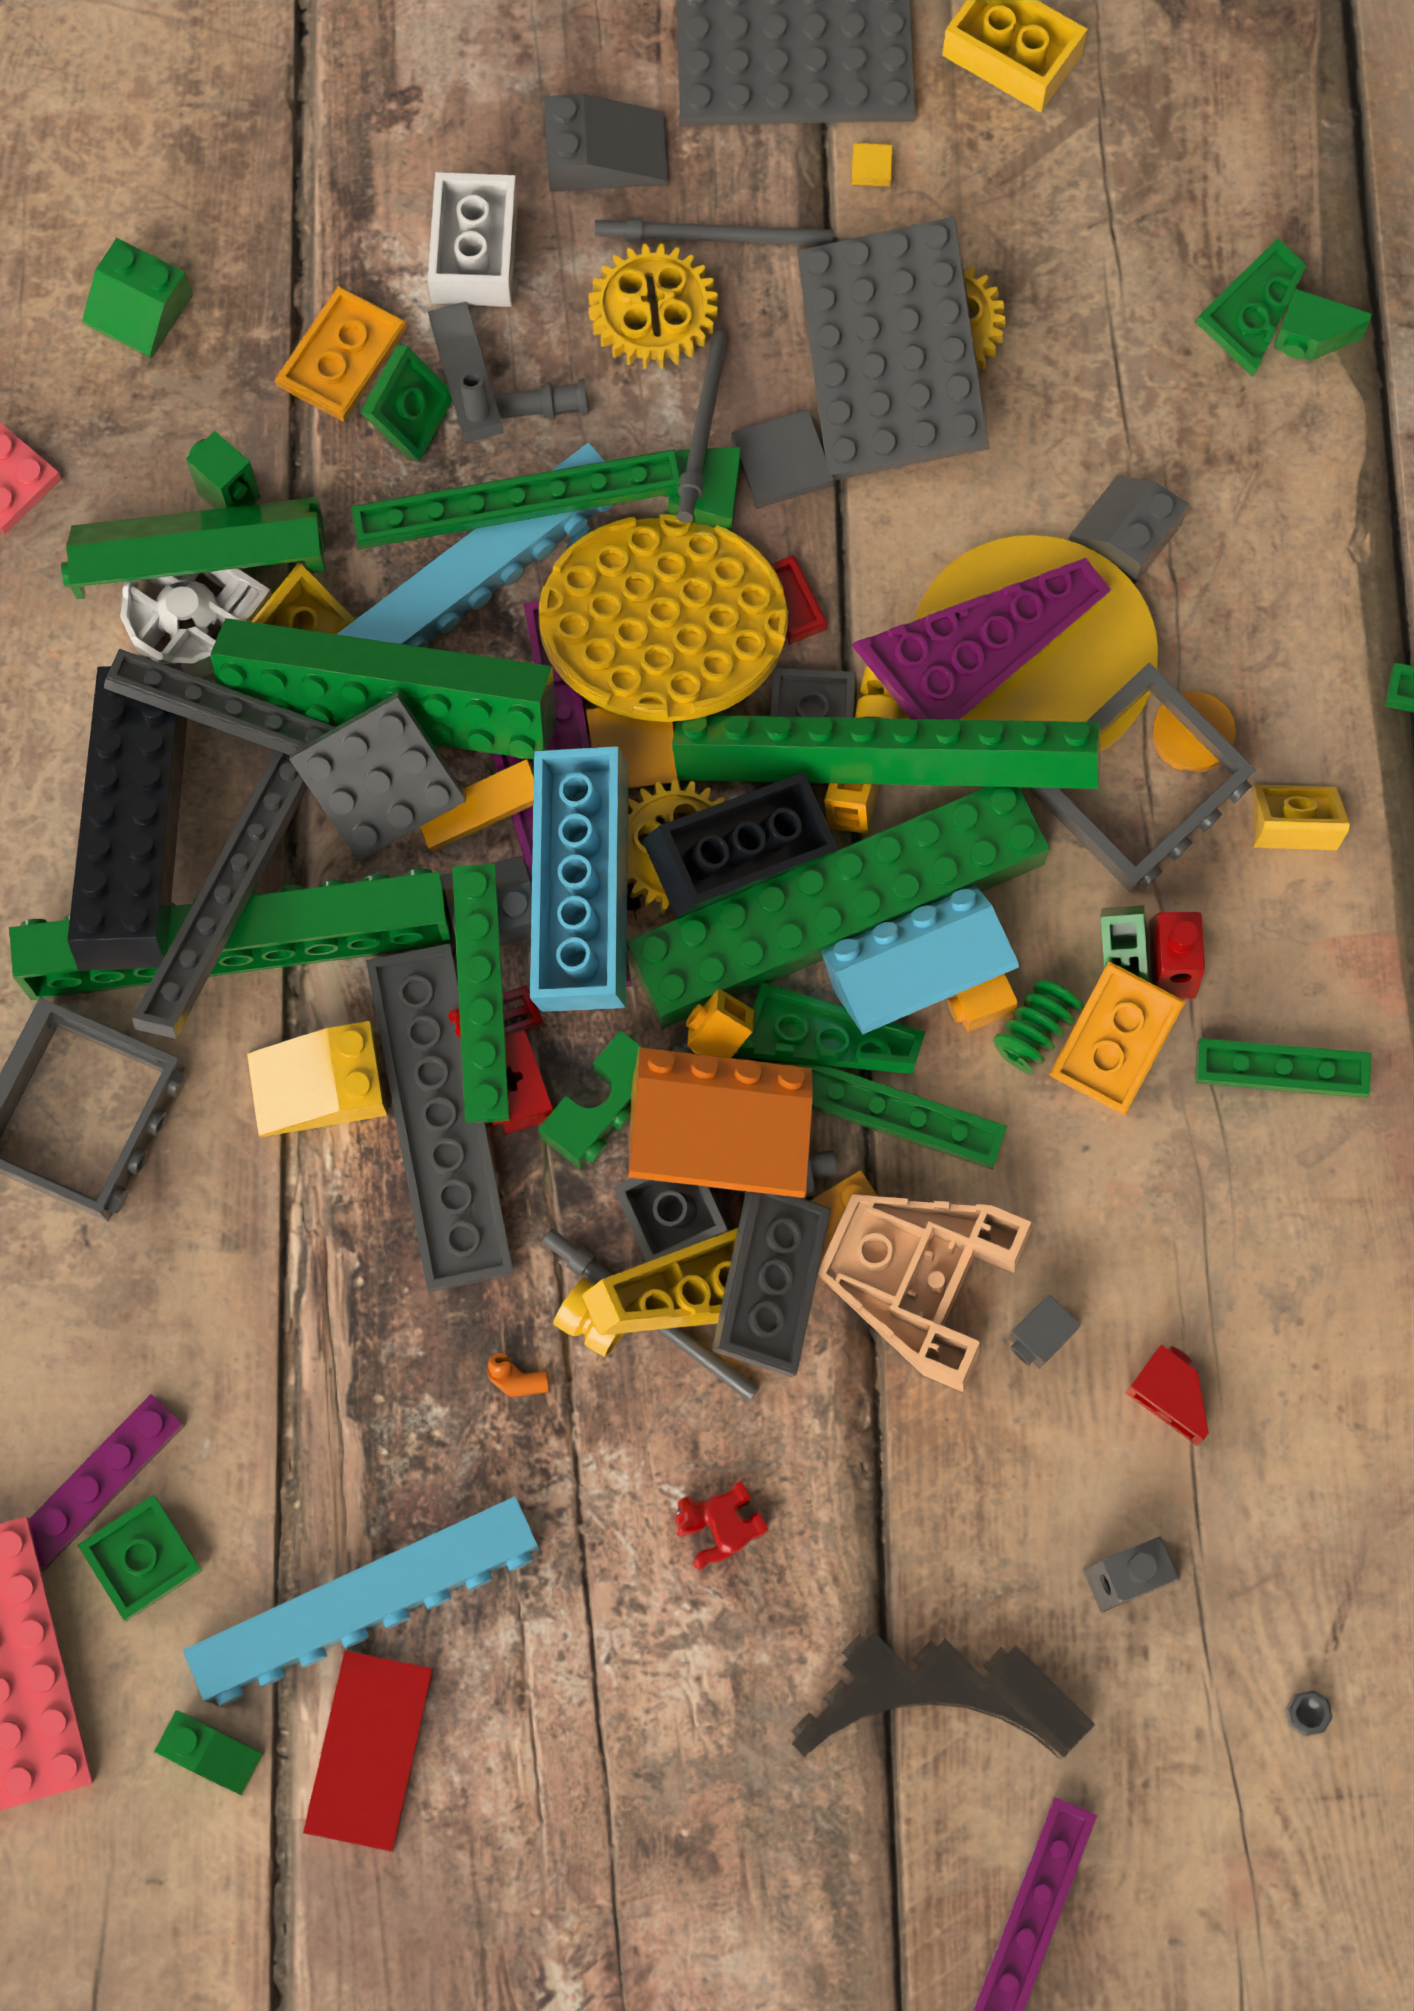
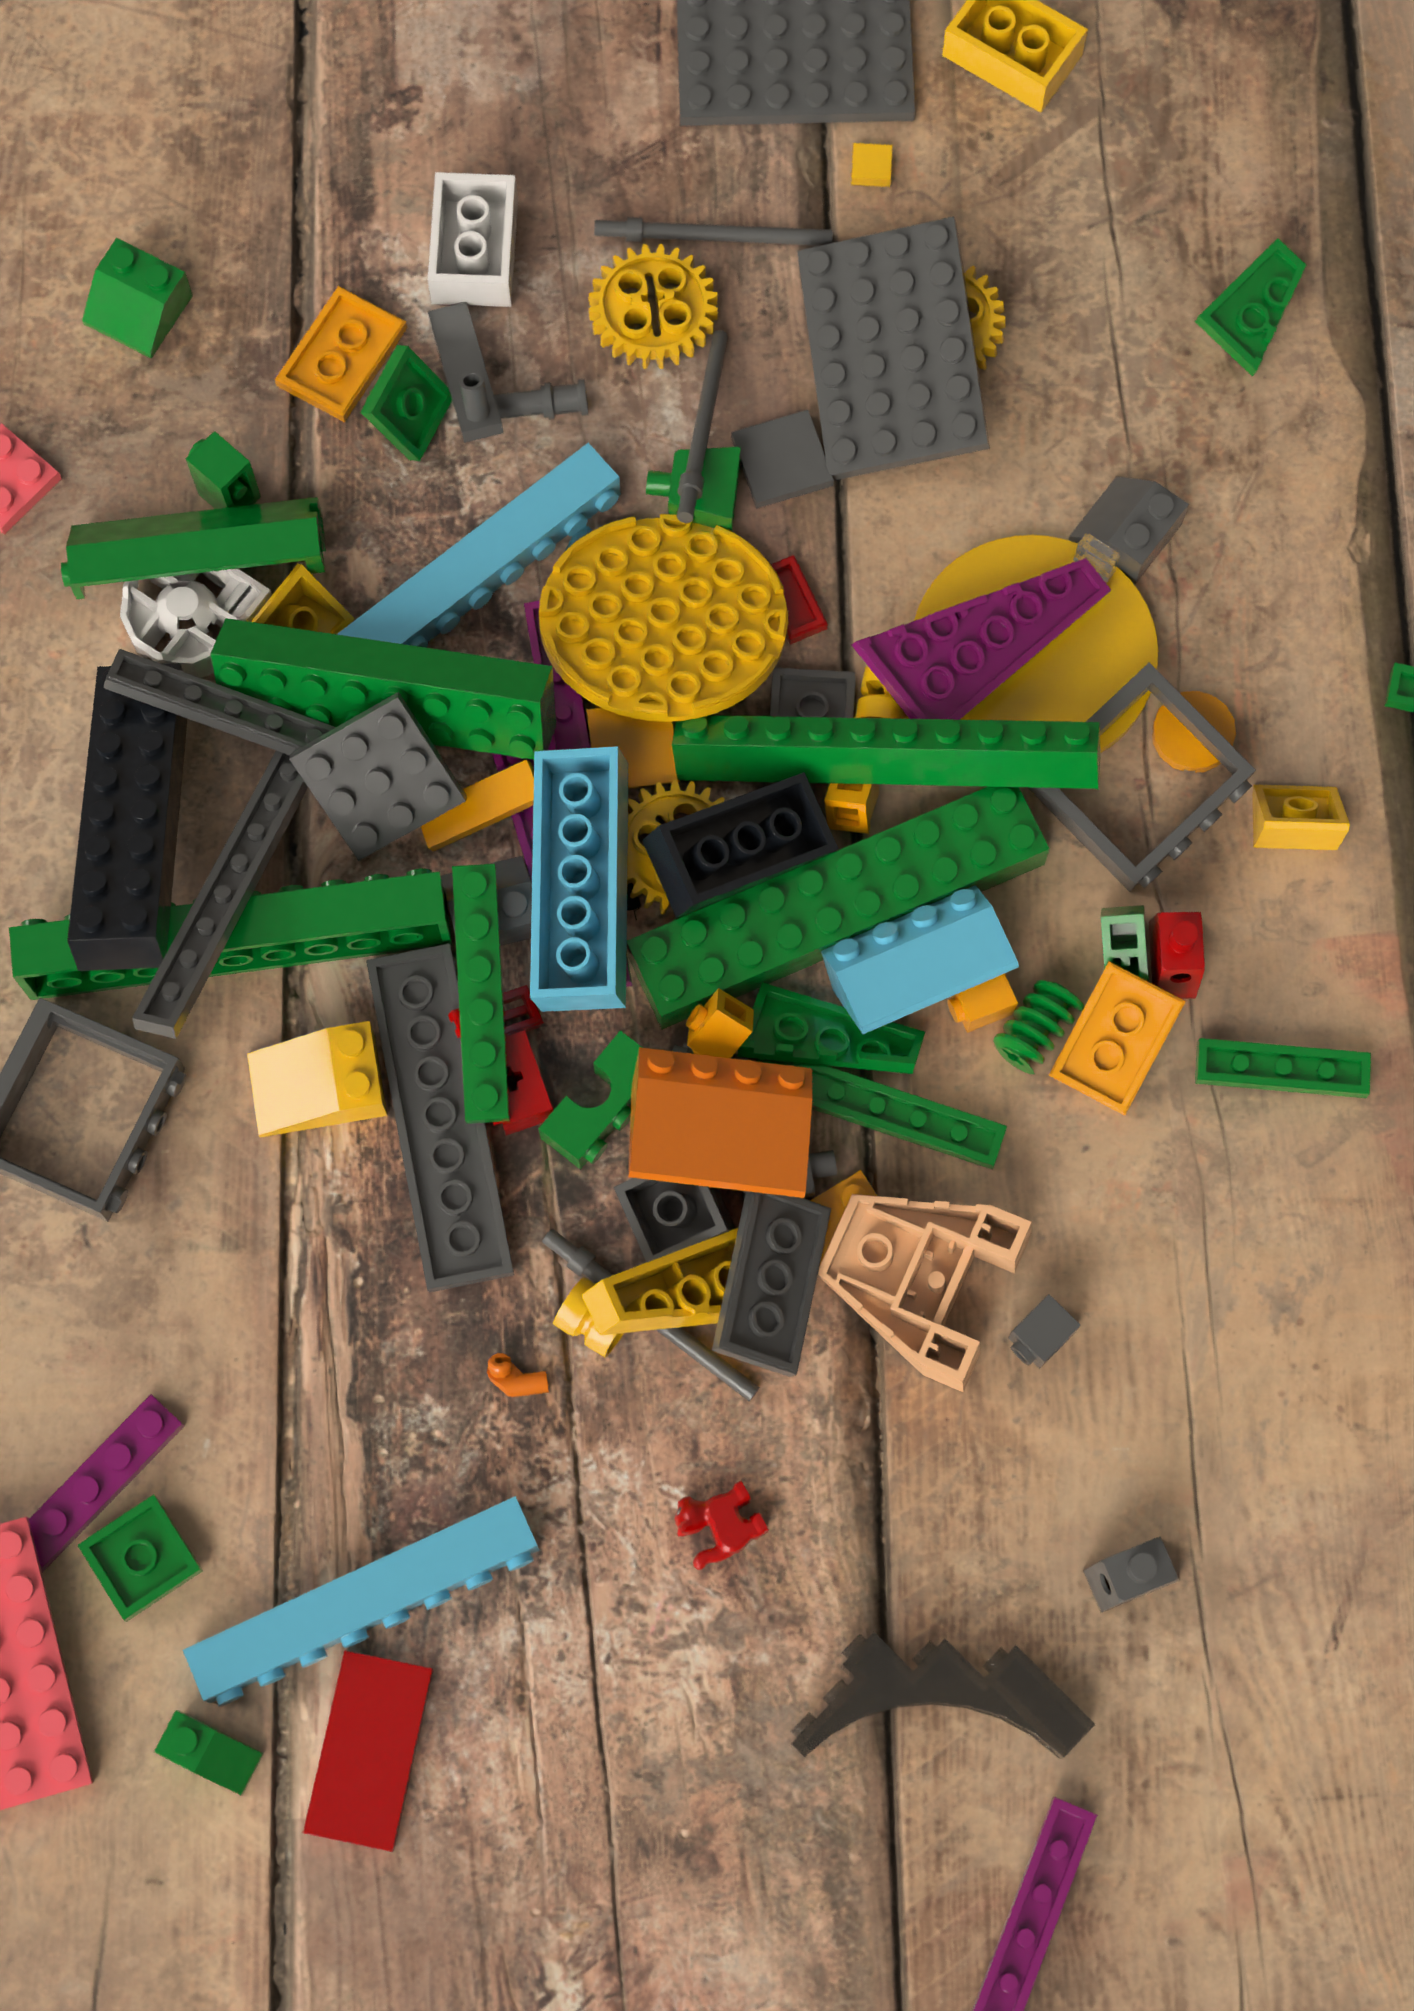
green tile [351,449,681,549] -> none
dark grey slope [544,94,668,191] -> none
red slope [1125,1345,1209,1446] -> none
green slope [1274,289,1372,361] -> none
dark grey tile [1285,1690,1333,1737] -> none
none -> clear tile [1073,533,1120,582]

